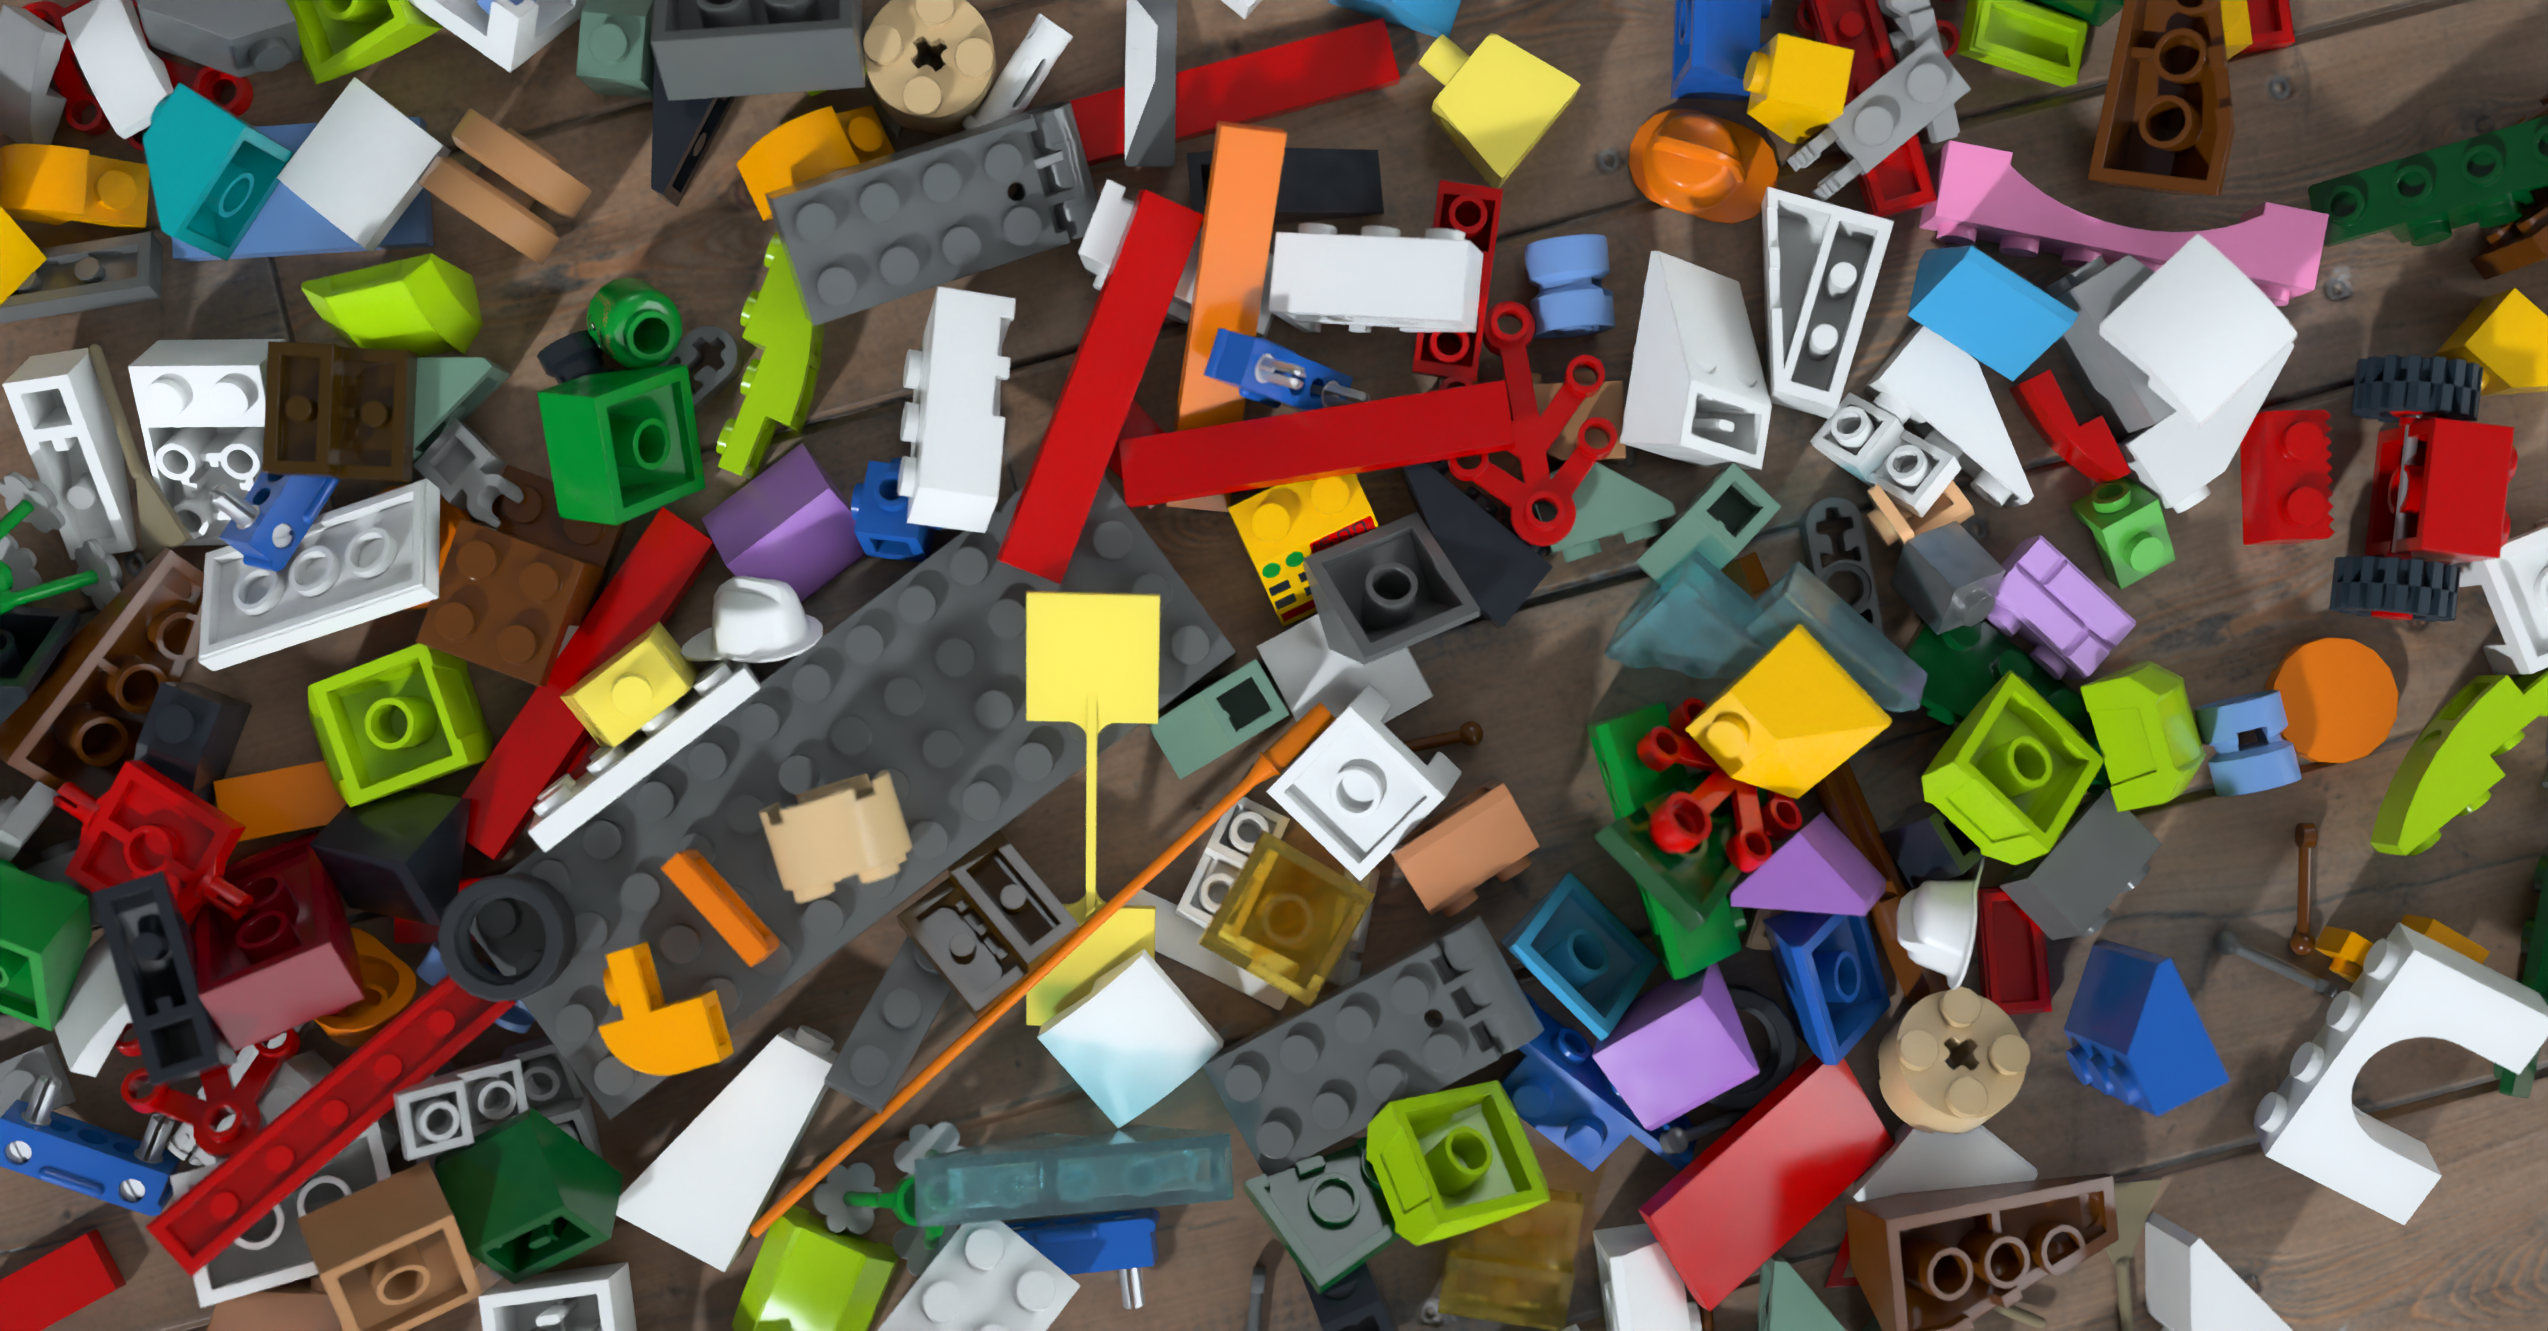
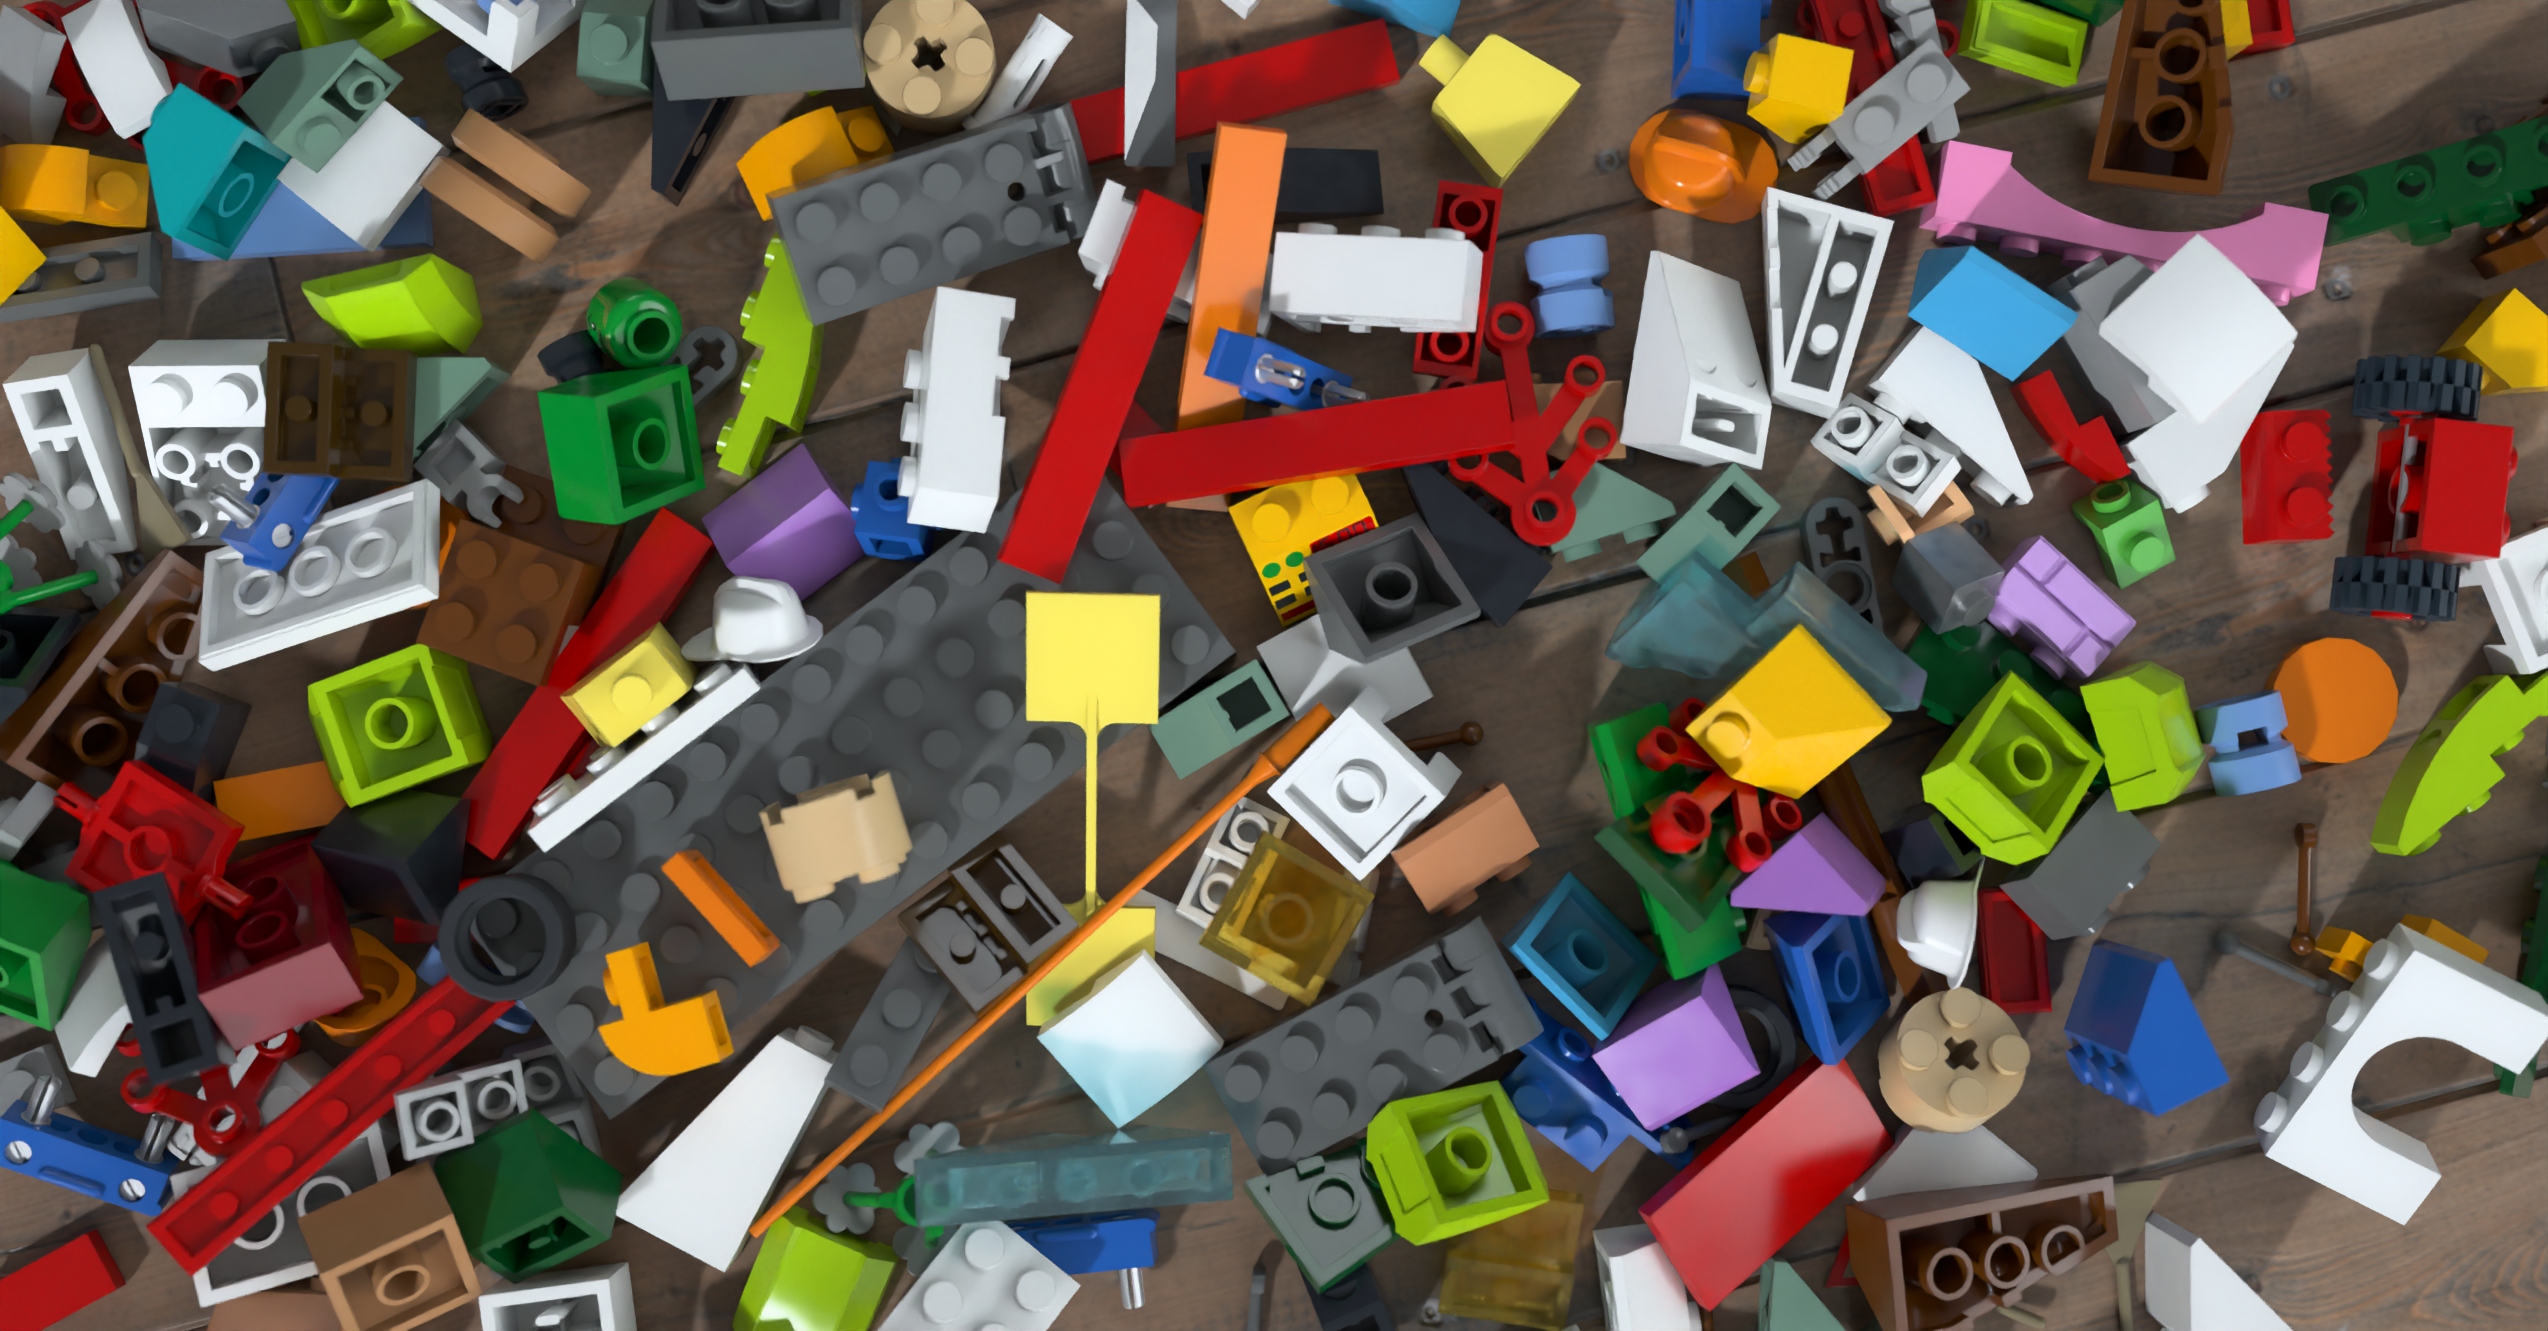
none -> sand green slope [237,39,404,173]
none -> black wheel [443,43,529,123]

